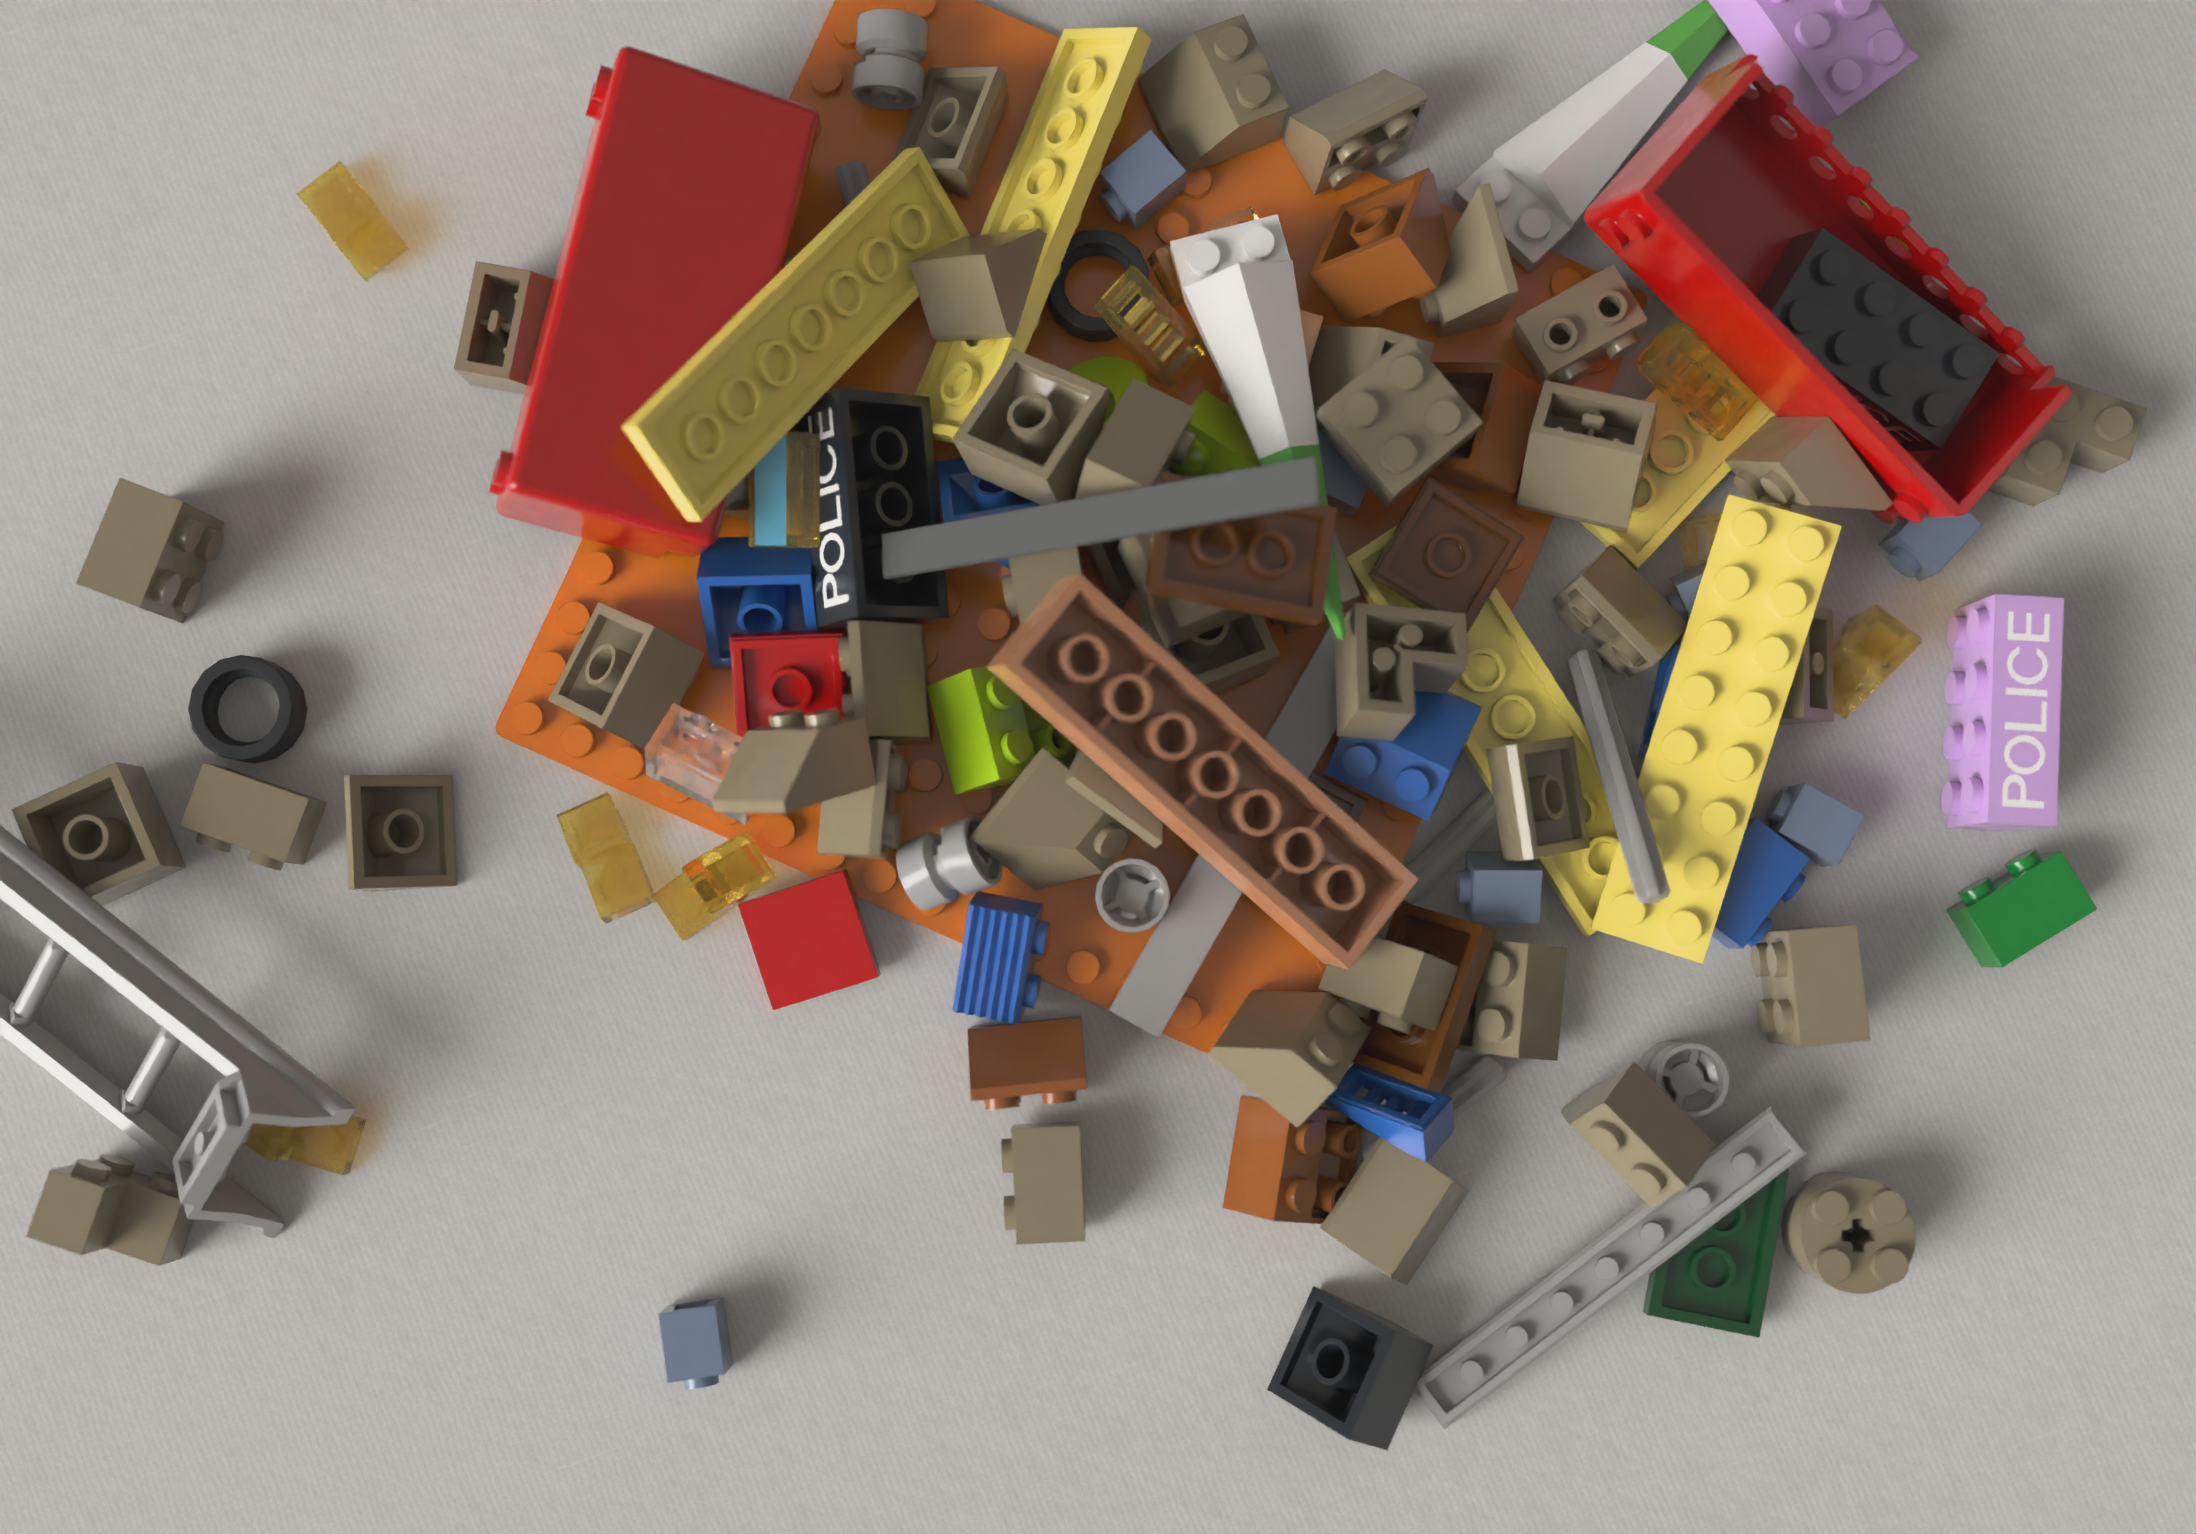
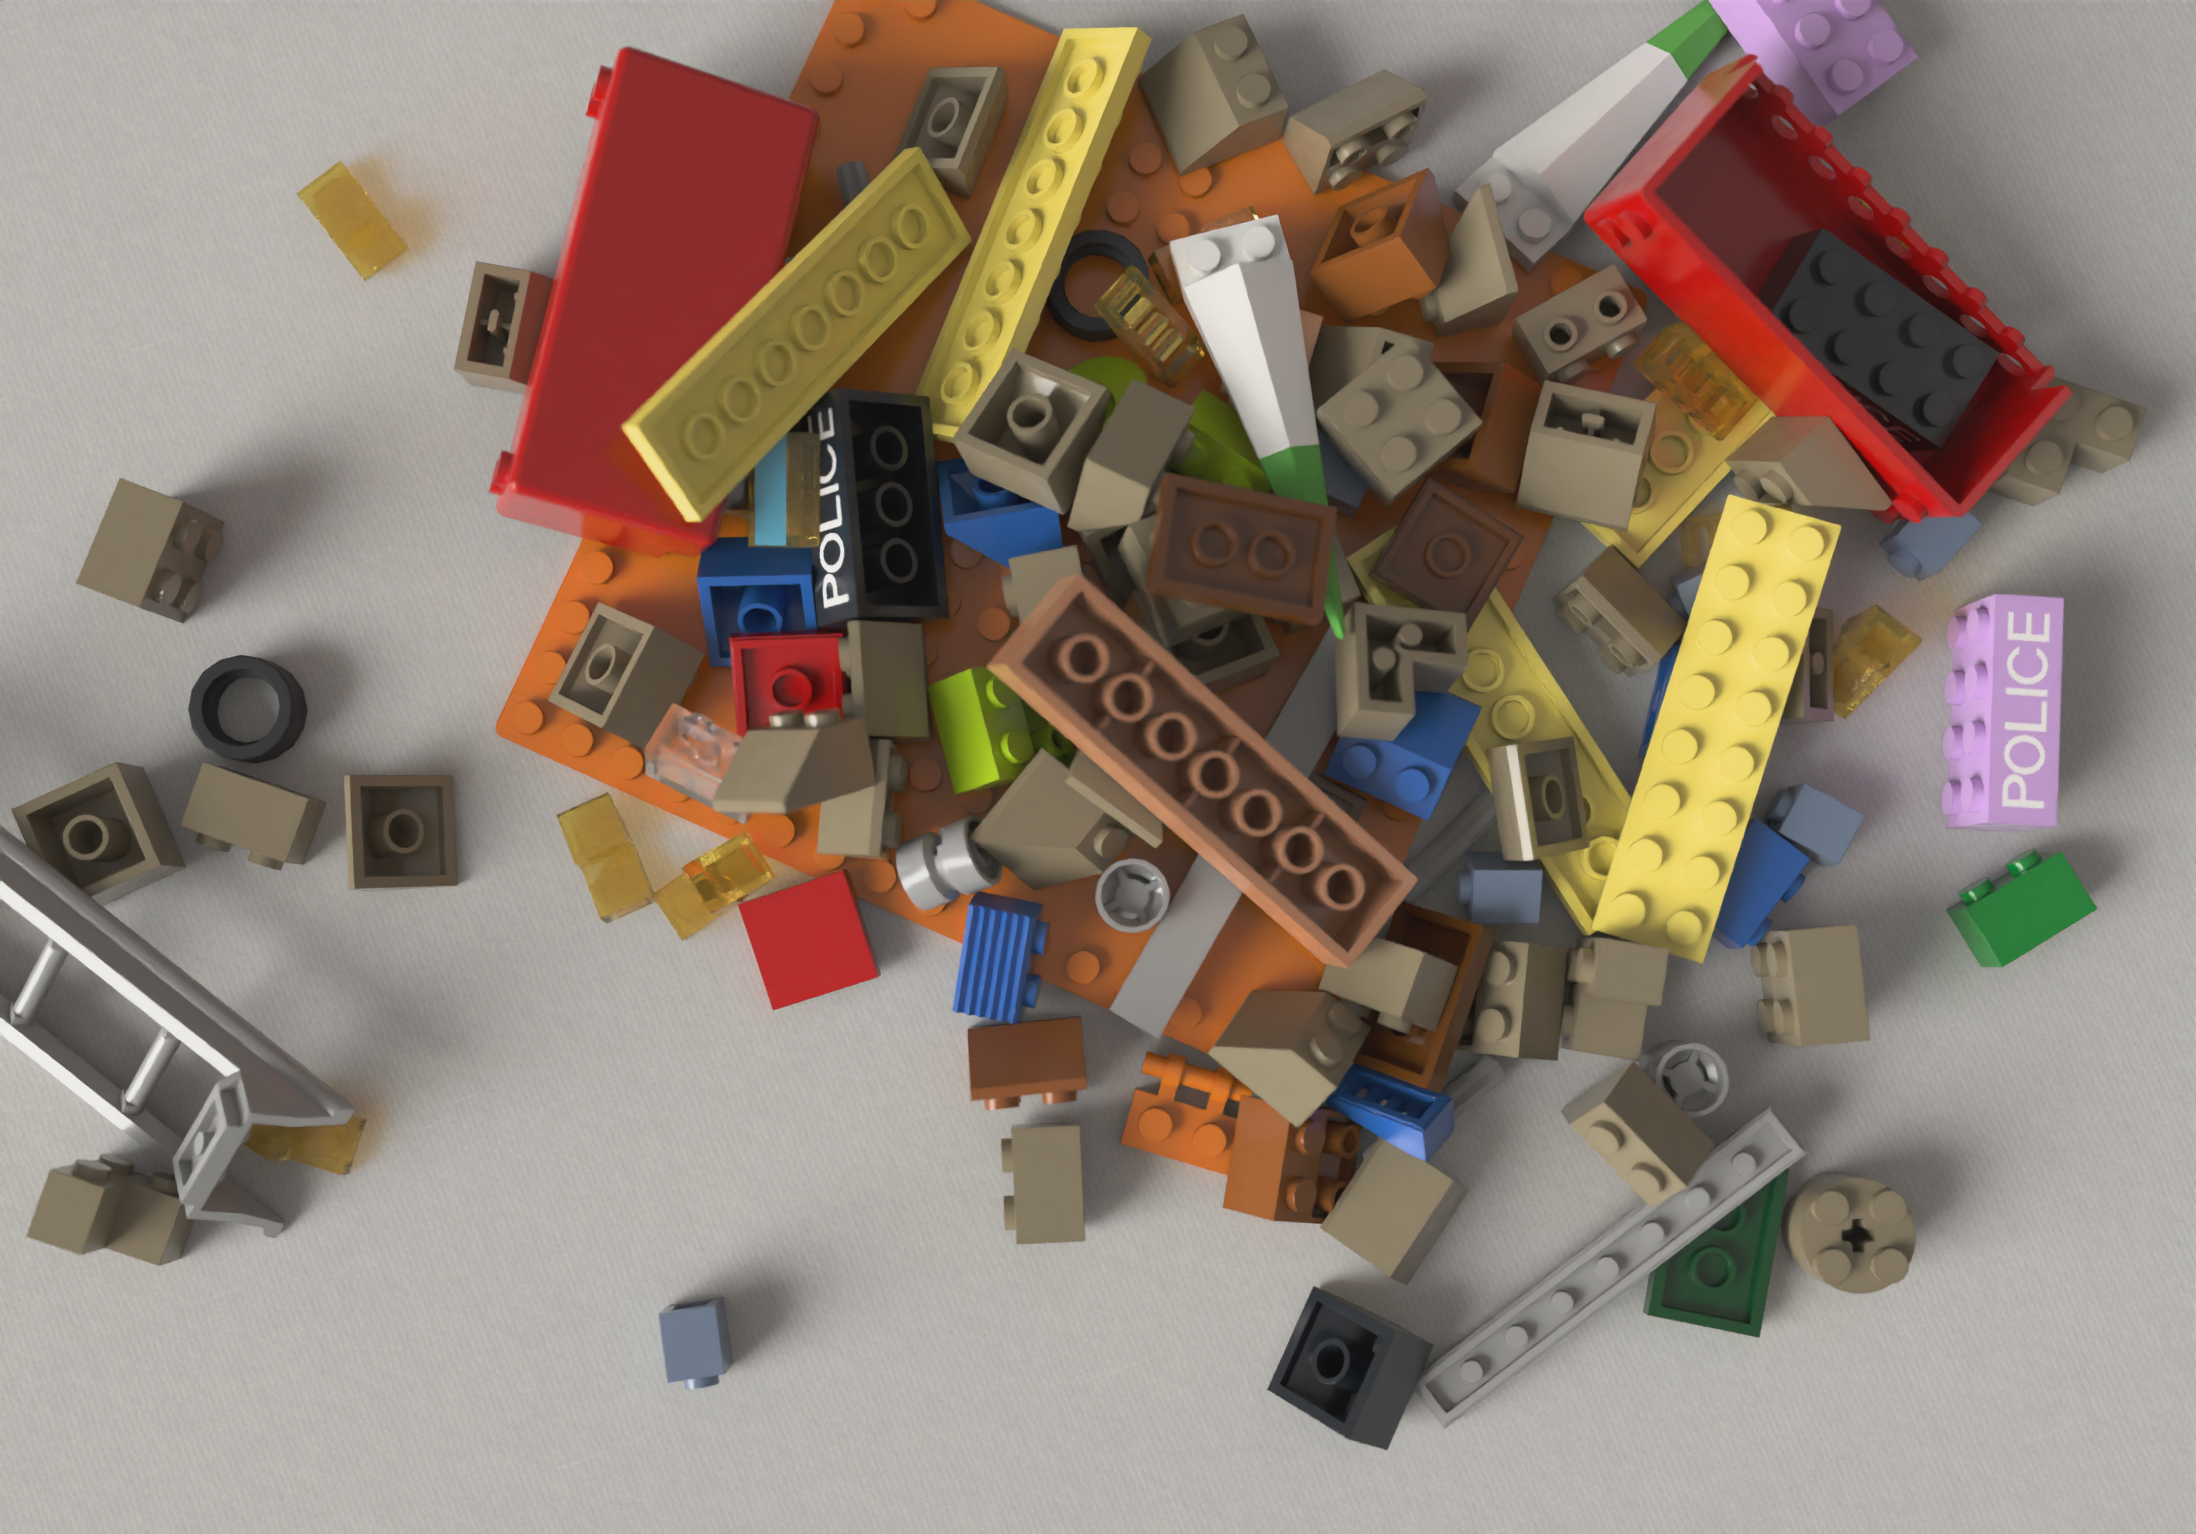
light grey wheel [851,9,929,110] -> none
dark grey piece [882,457,1320,579] -> none
dark tan slope [909,229,1046,342] -> none
sand blue brick [1099,130,1186,230] -> none
light grey axle [1567,648,1671,904] -> none
none -> orange plate [1120,1051,1253,1176]
none -> dark tan brick [1560,938,1669,1061]

